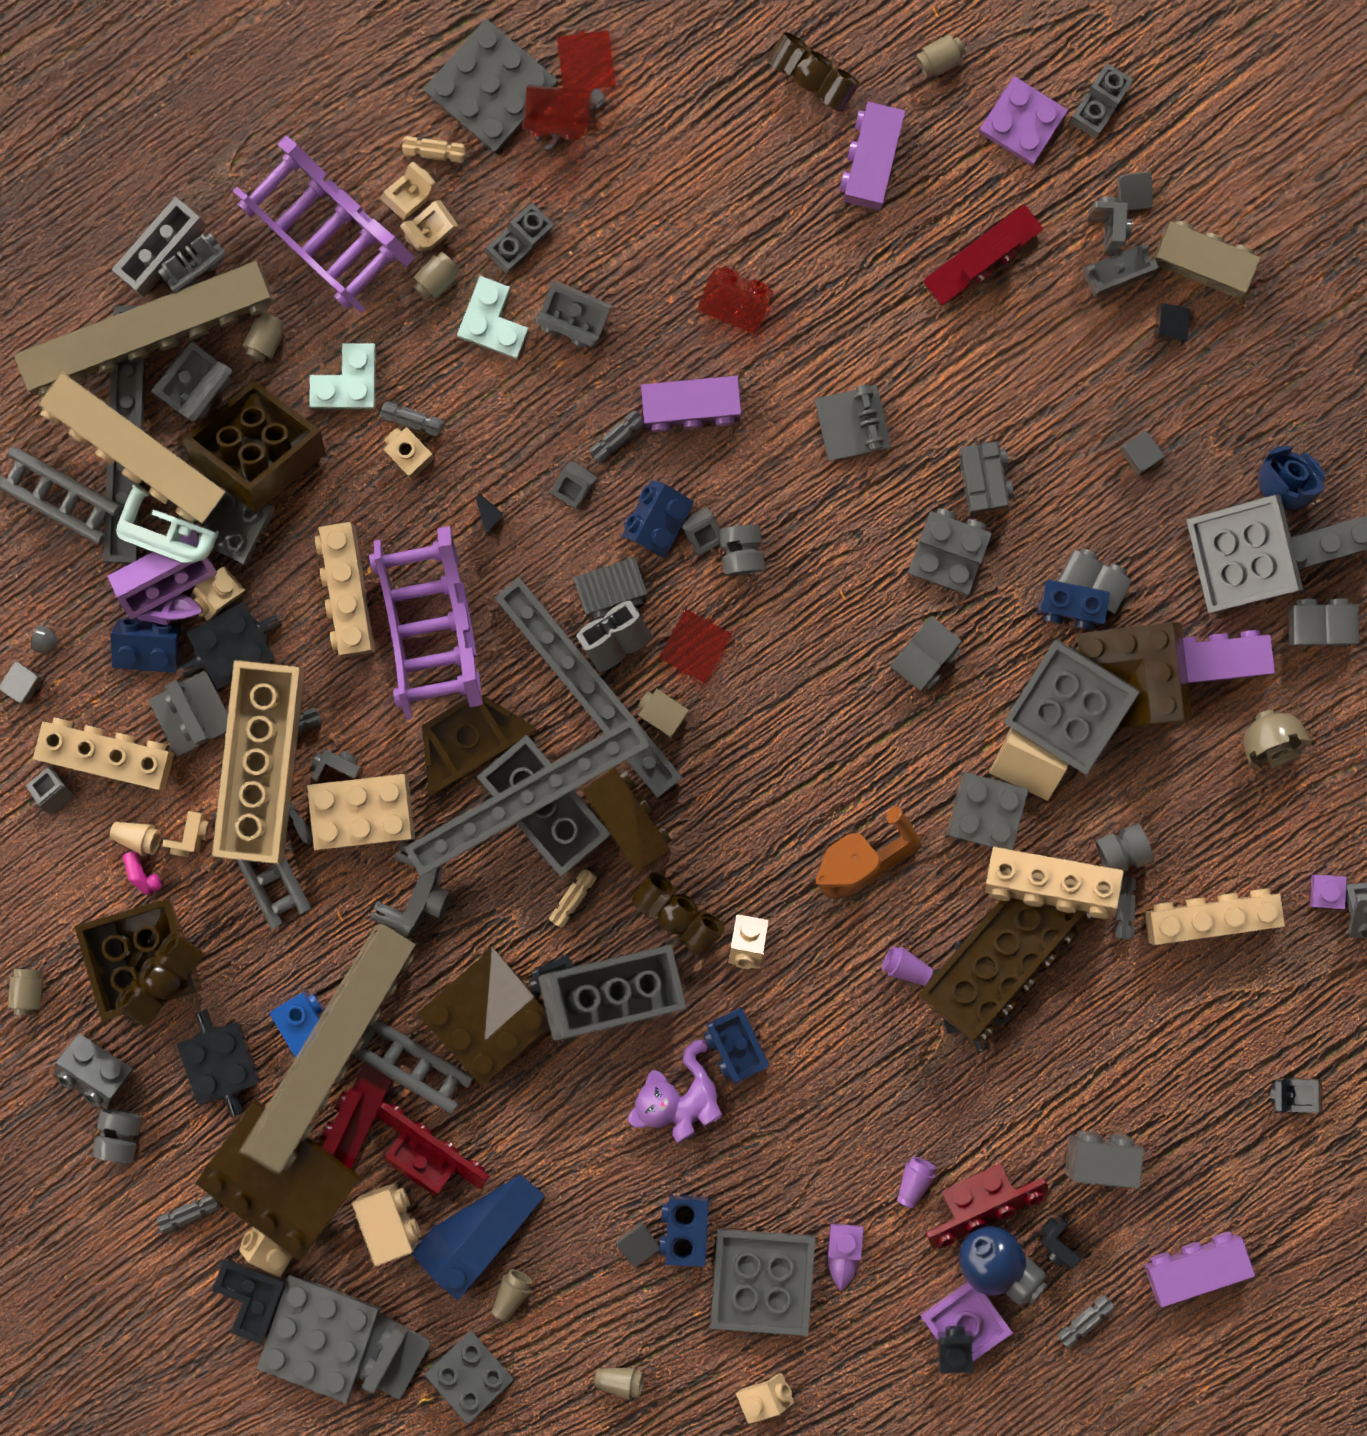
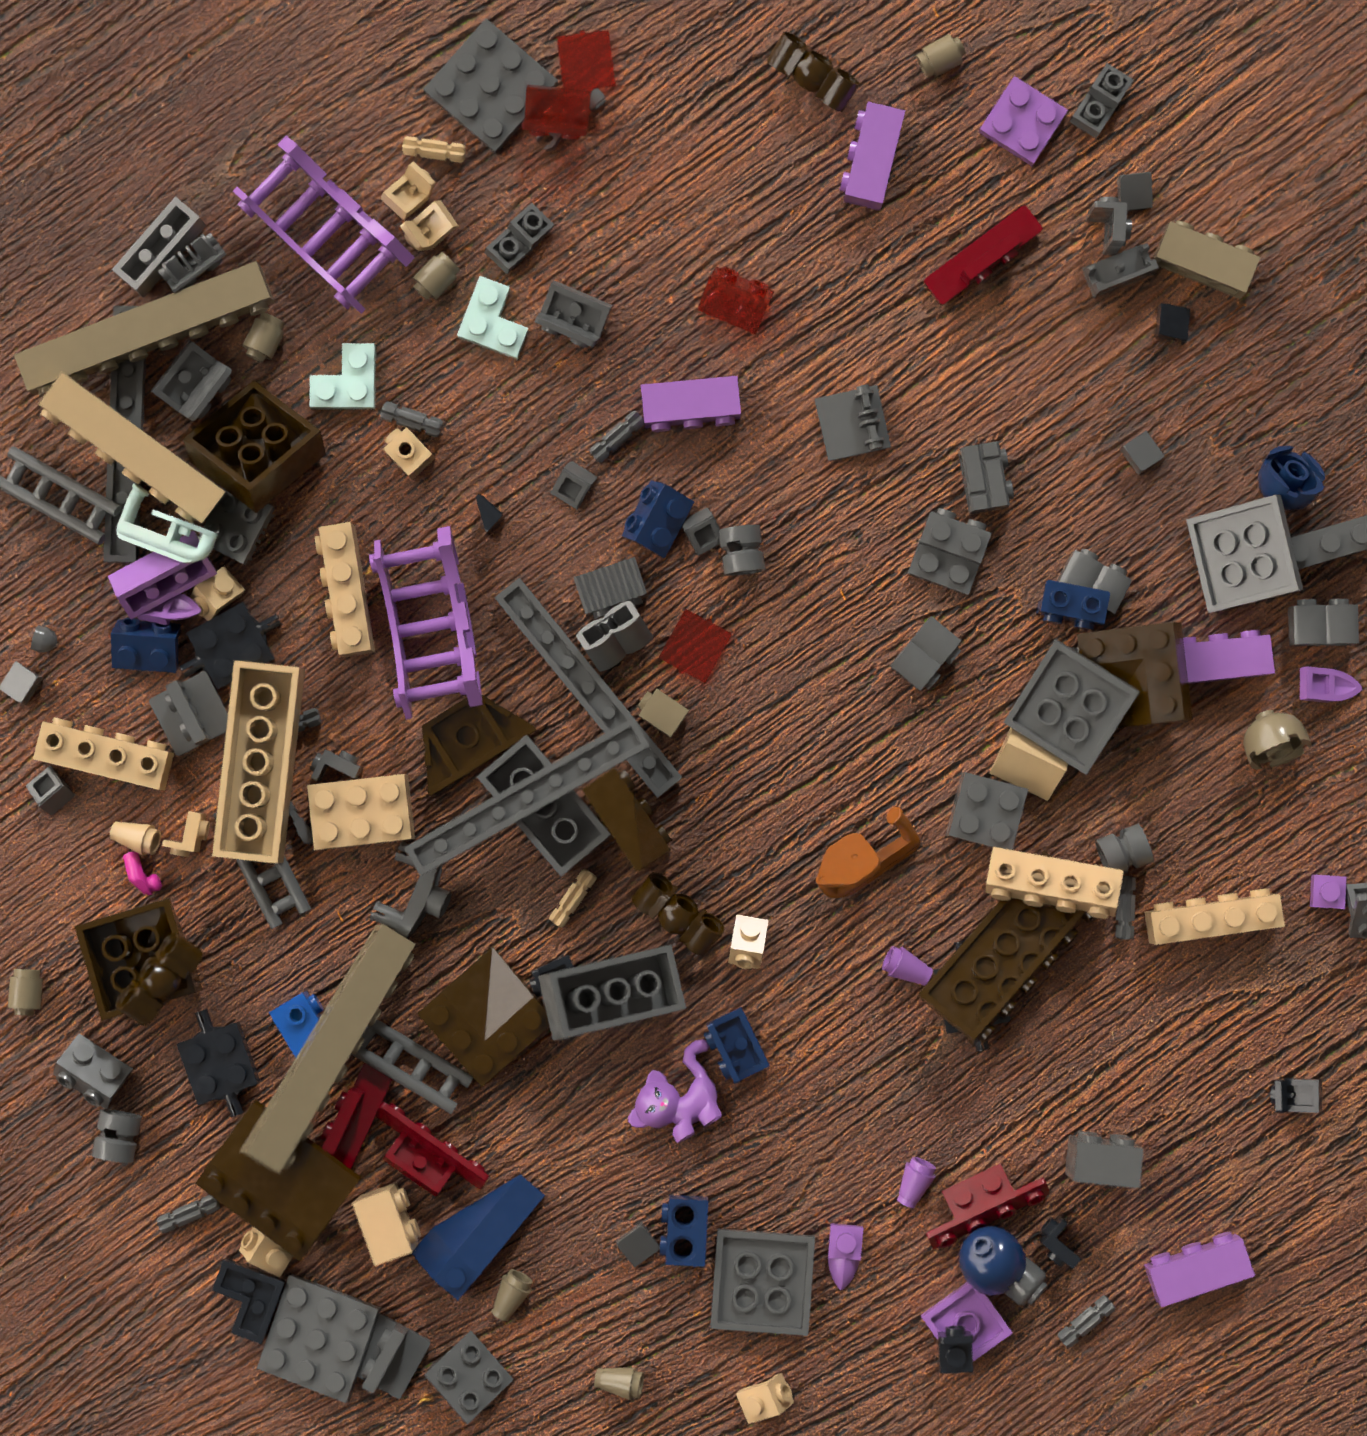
none -> medium lavender plate [1300,666,1362,703]

